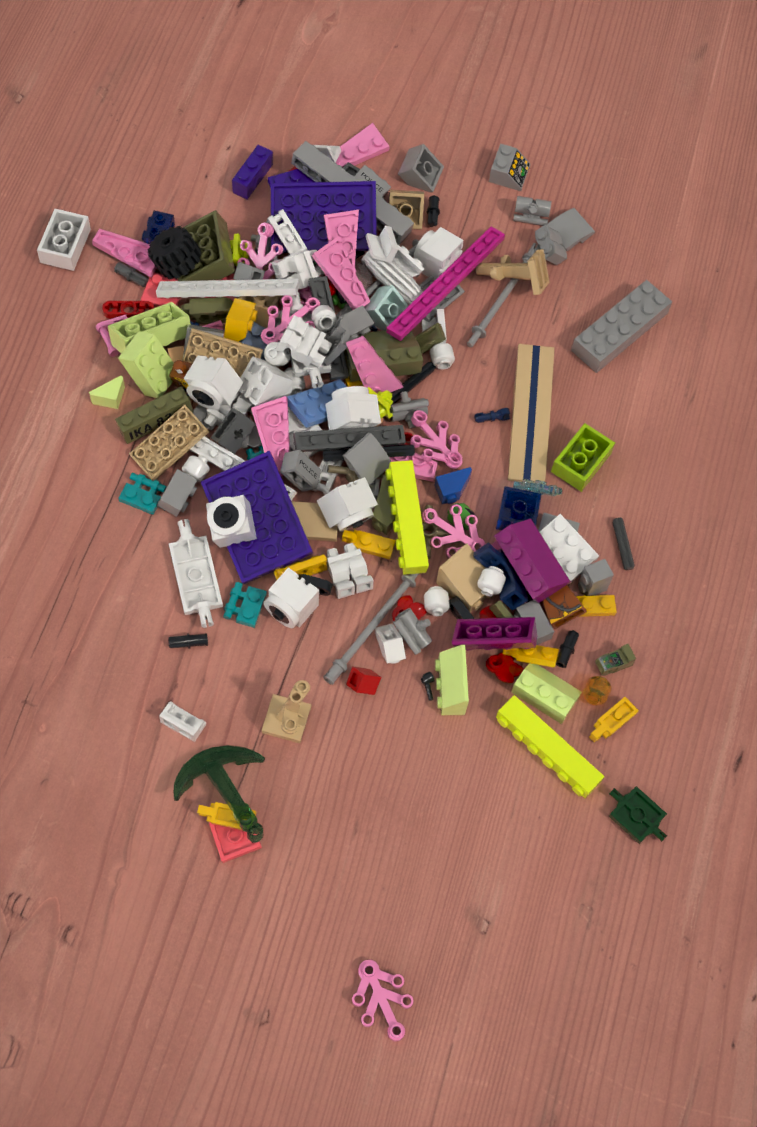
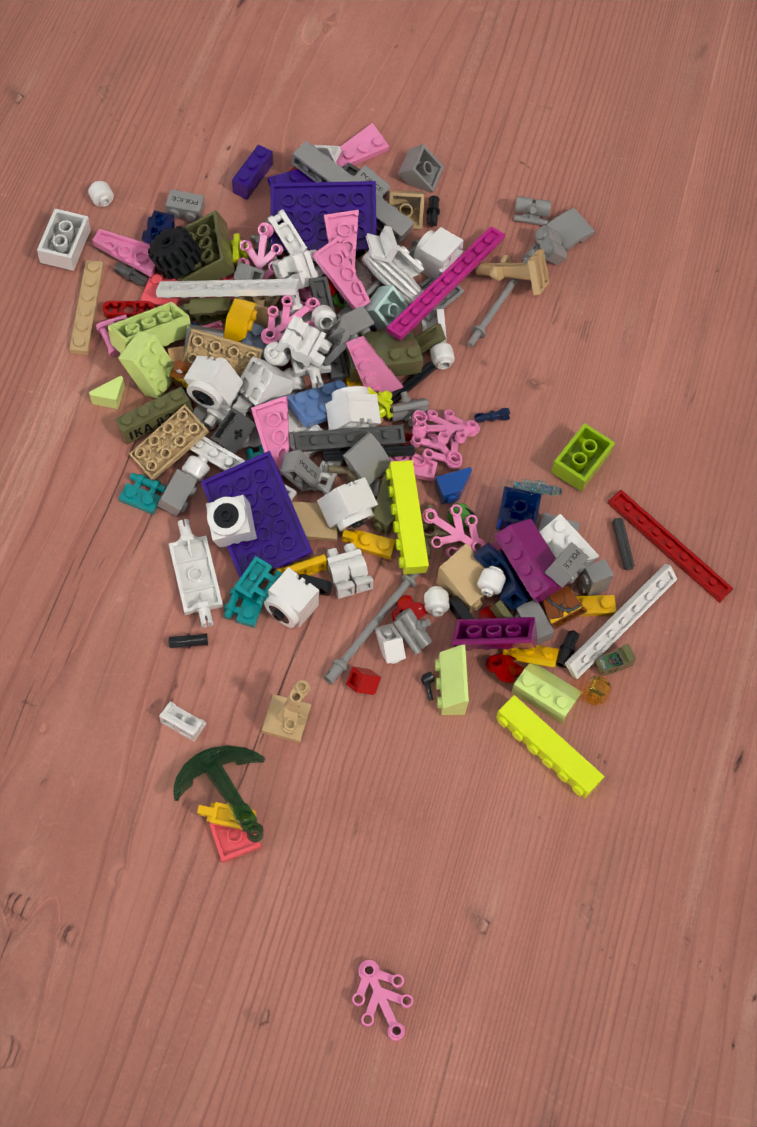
light grey slope [489,143,530,191] -> none
tan slope [508,344,554,484] -> none
light grey brick [571,280,672,373] -> none
yellow hinge [589,697,639,743] -> none
dark green plate [609,786,668,844] -> none
none -> tan plate [69,260,104,355]
none -> white head [88,181,114,207]
none -> light grey brick [165,189,205,222]
none -> teal plate [234,556,283,607]
none -> bright pink plant [412,410,480,444]
none -> light grey brick [545,542,589,588]
none -> white plate [565,564,677,679]
none -> red tile [608,490,734,603]

